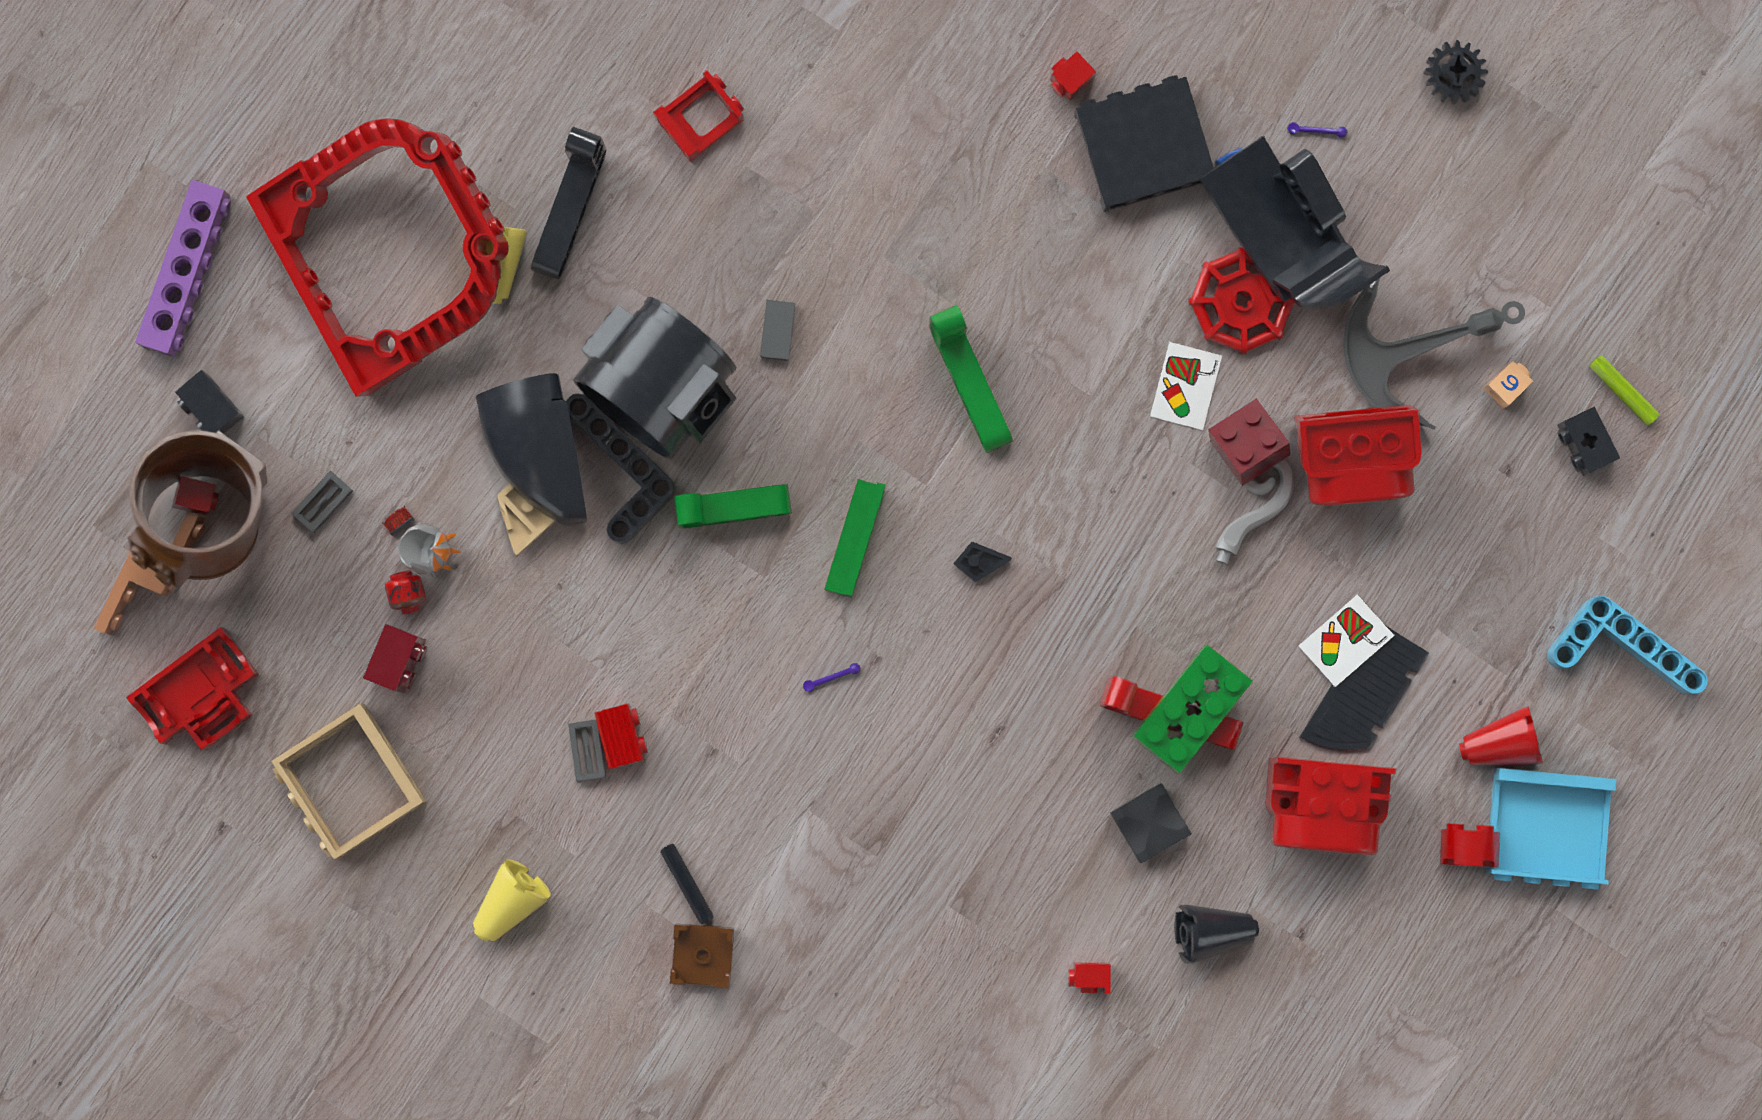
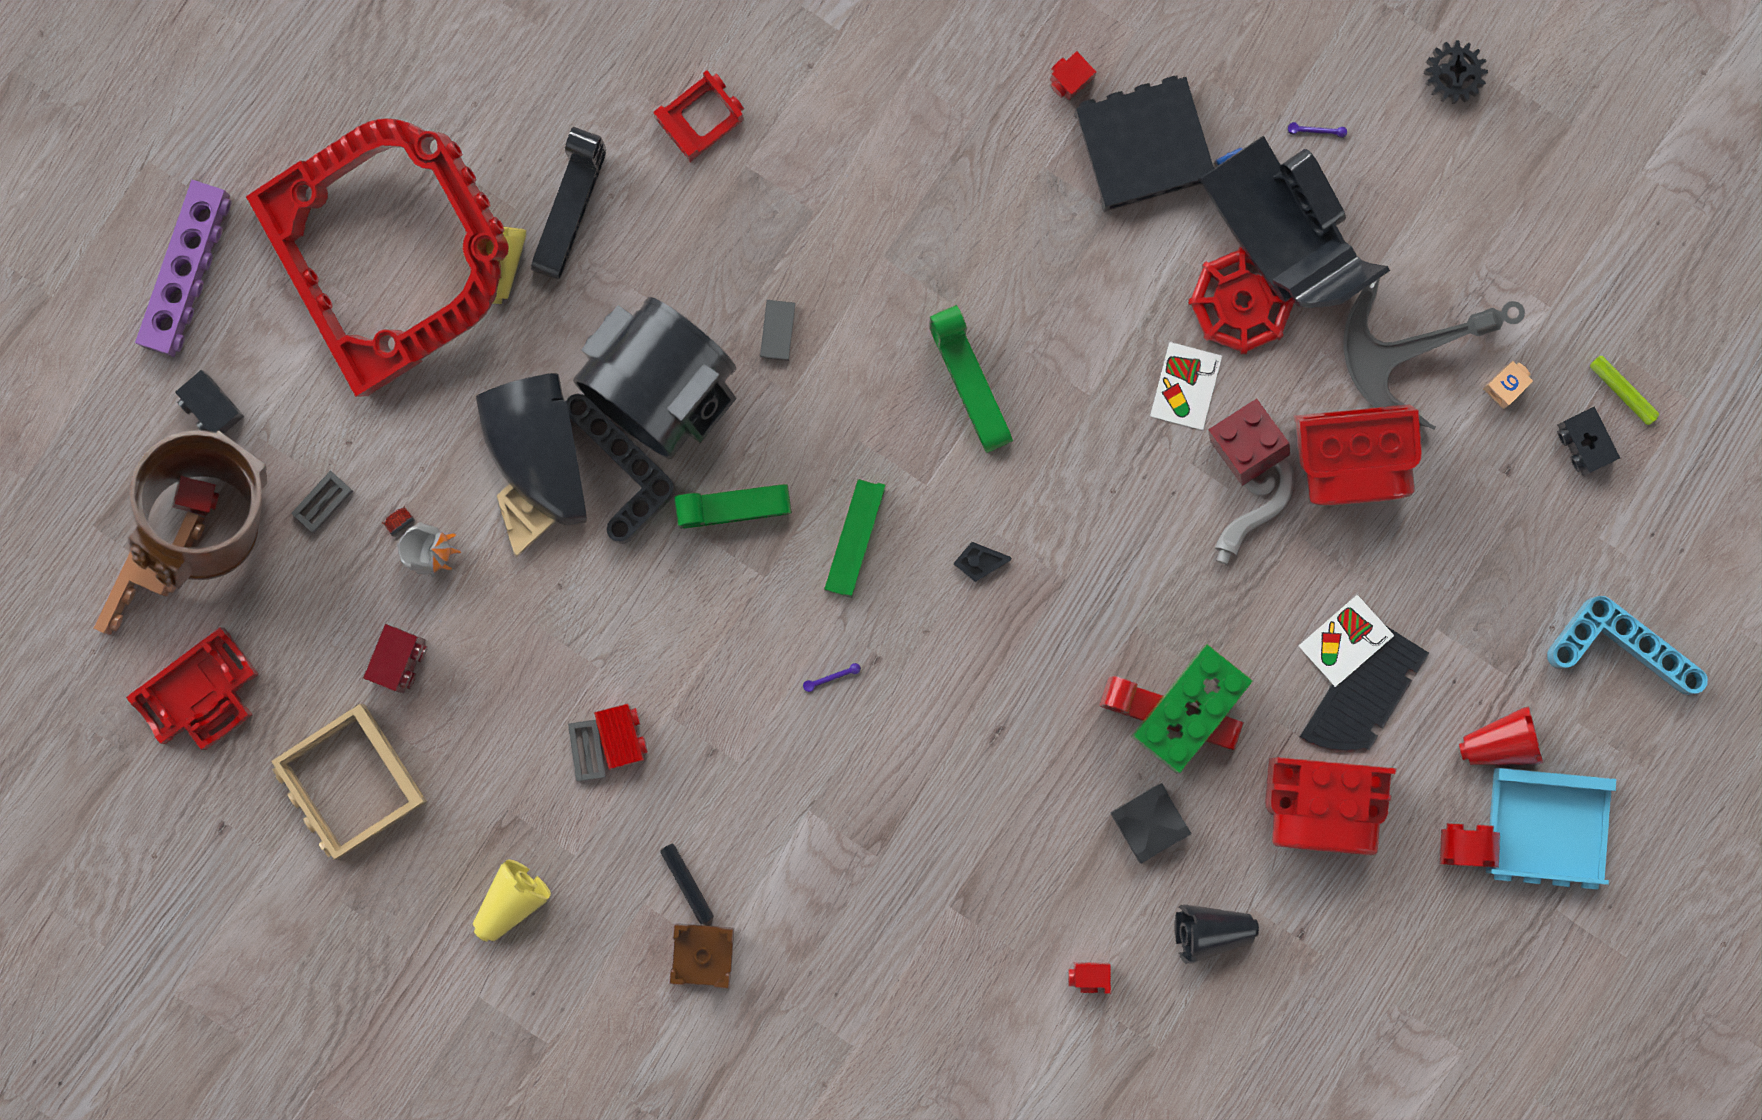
red head [385,570,426,615] -> none

